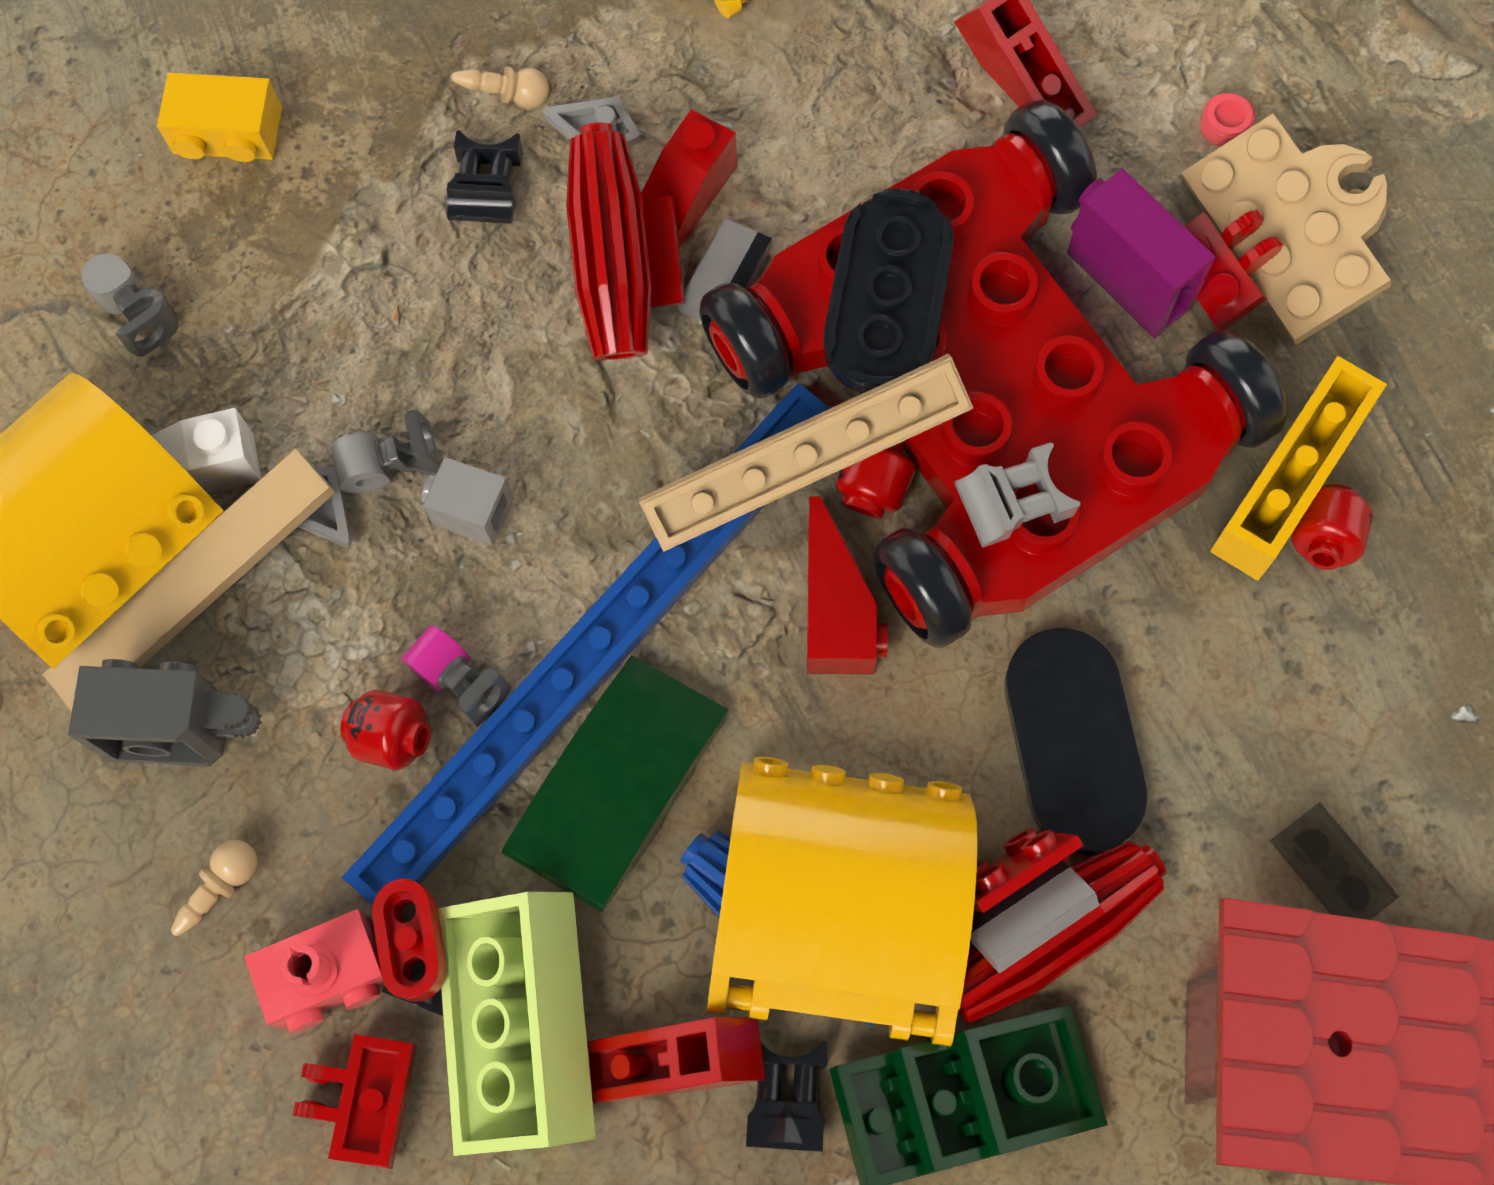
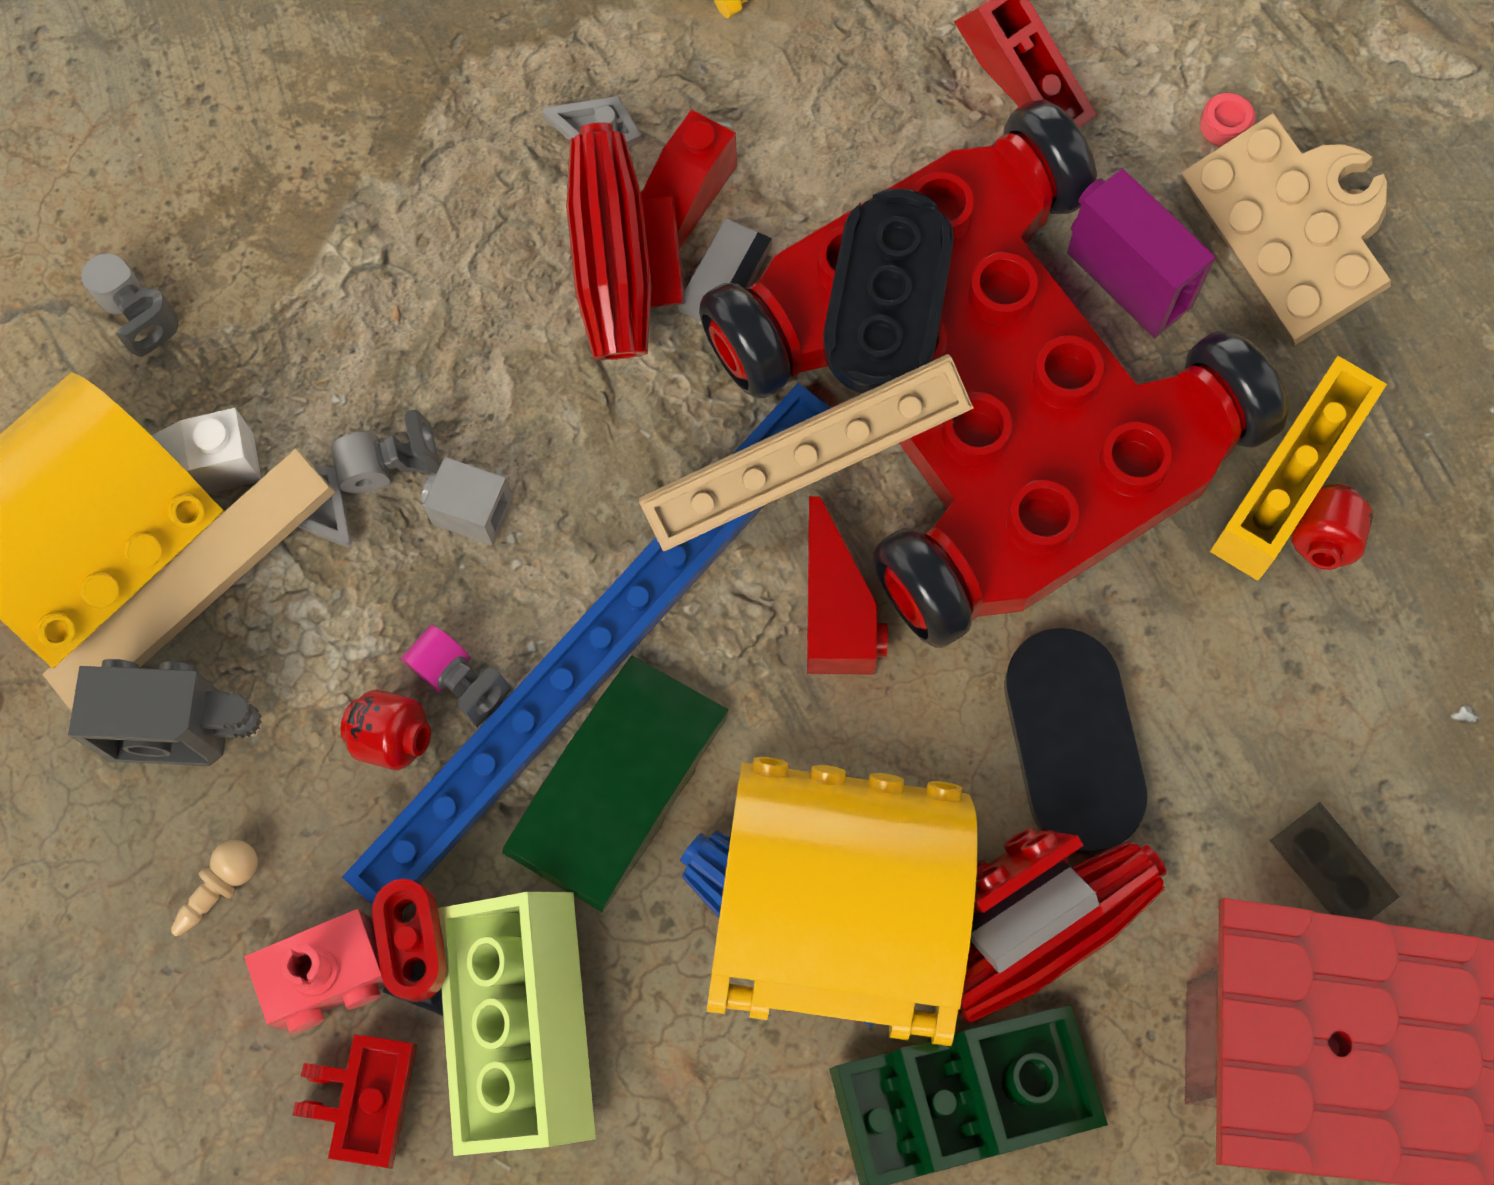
yellow brick [157,73,282,162] -> none
black piece [446,130,523,224] -> none
tan bar [451,67,550,109] -> none
red slope [587,1017,765,1104] -> none
black piece [746,1041,828,1152] -> none
red head [835,442,916,520] -> none
light grey piece [955,443,1080,548] -> none
red hinge [1184,210,1283,331] -> none

